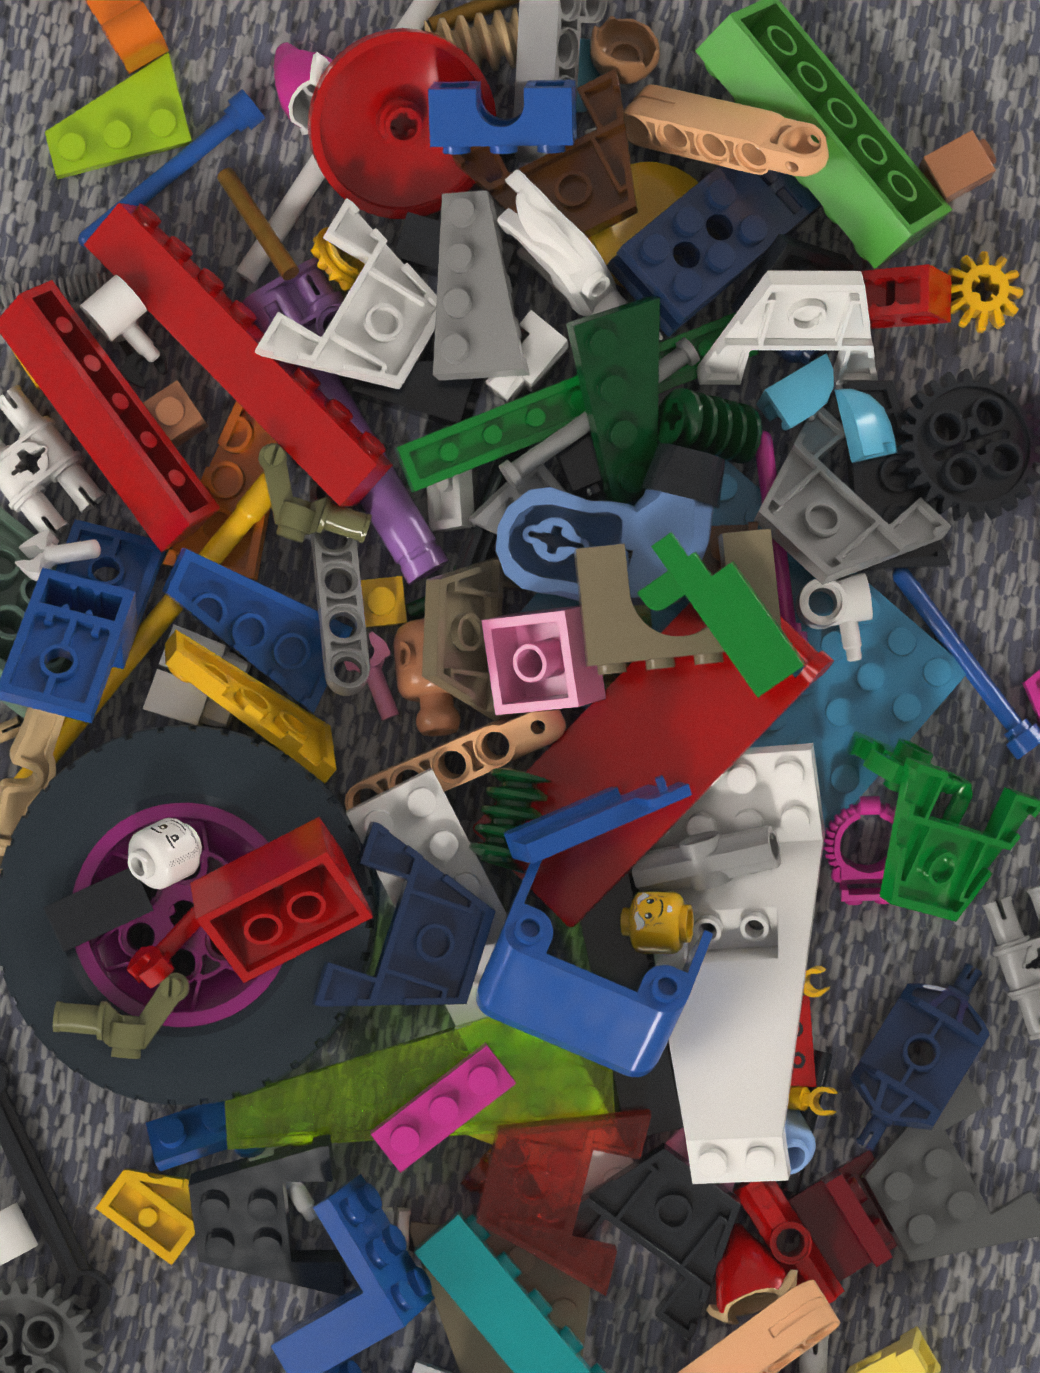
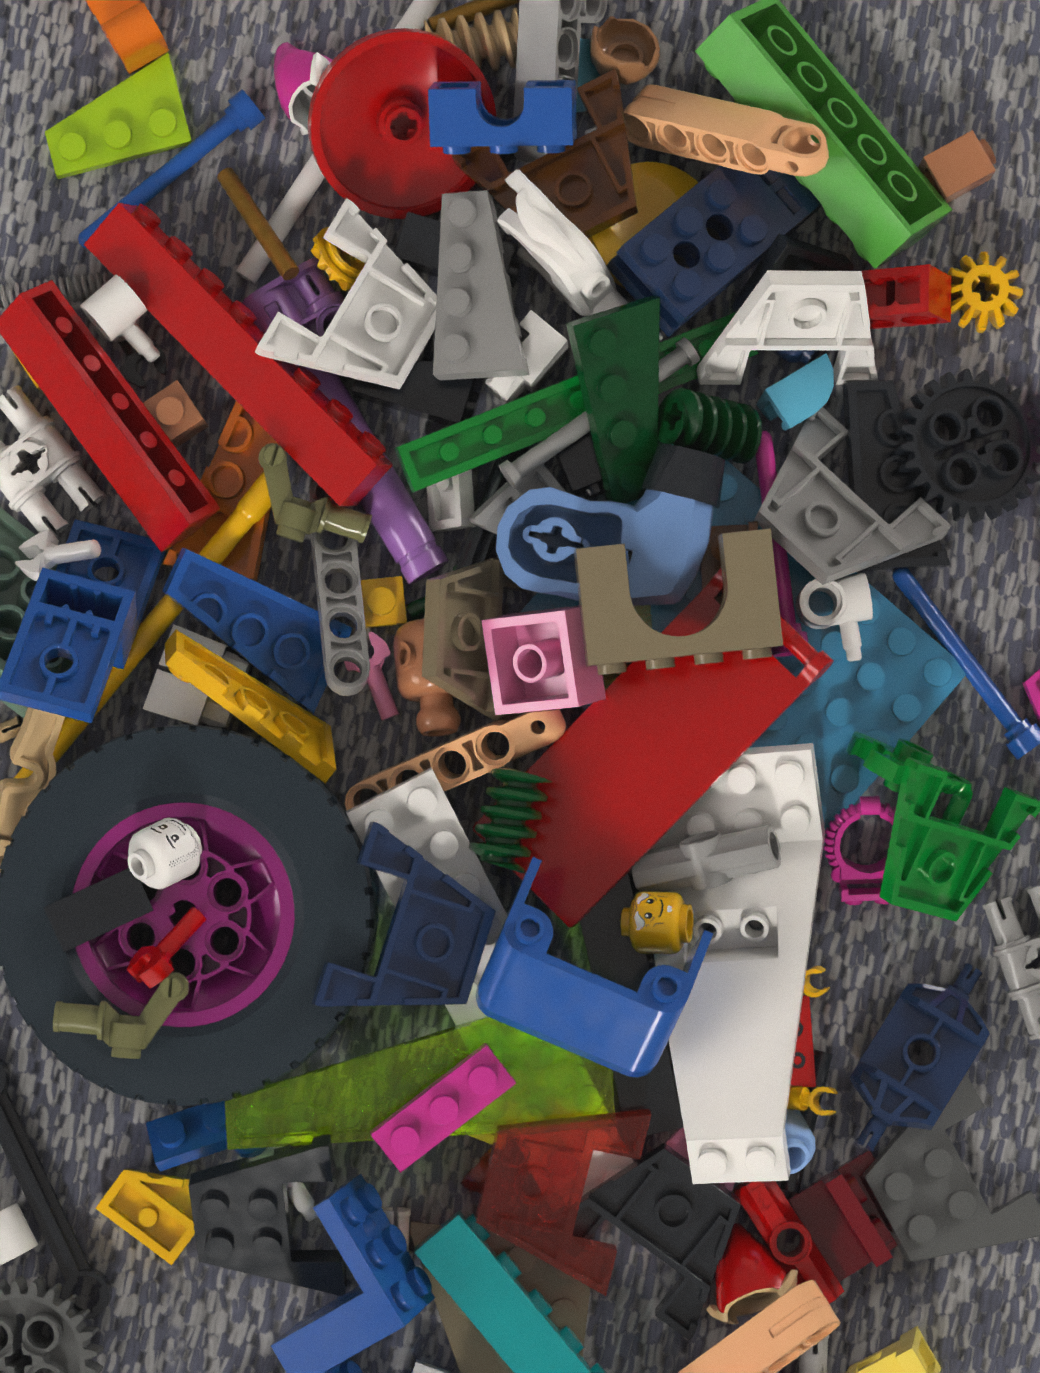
red slope [190,817,373,983] -> none
blue piece [503,775,692,864] -> none
green piece [637,532,805,698] -> none
medium azure brick [834,388,898,463] -> none

